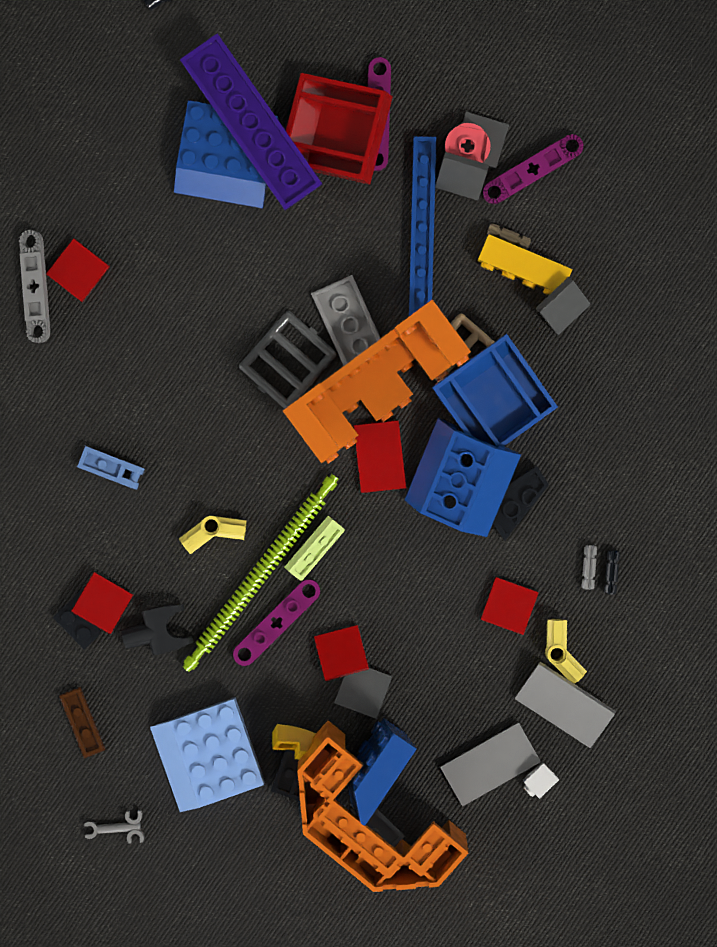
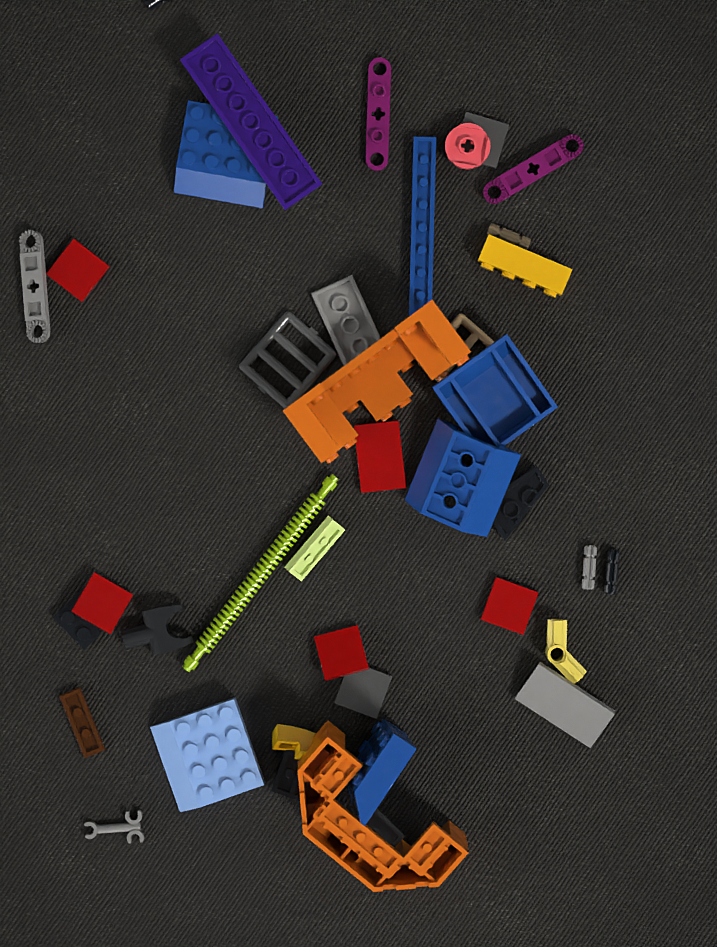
medium blue plate [77,446,145,490] -> none
light yellow piece [179,515,247,554] -> none
magenta piece [233,580,320,666] -> none
red slope [286,73,393,185] -> none
dark grey tile [435,152,489,200] -> none
light grey tile [440,722,541,807] -> none
white brick [523,761,559,799] -> none
dark grey tile [536,277,591,335] -> none

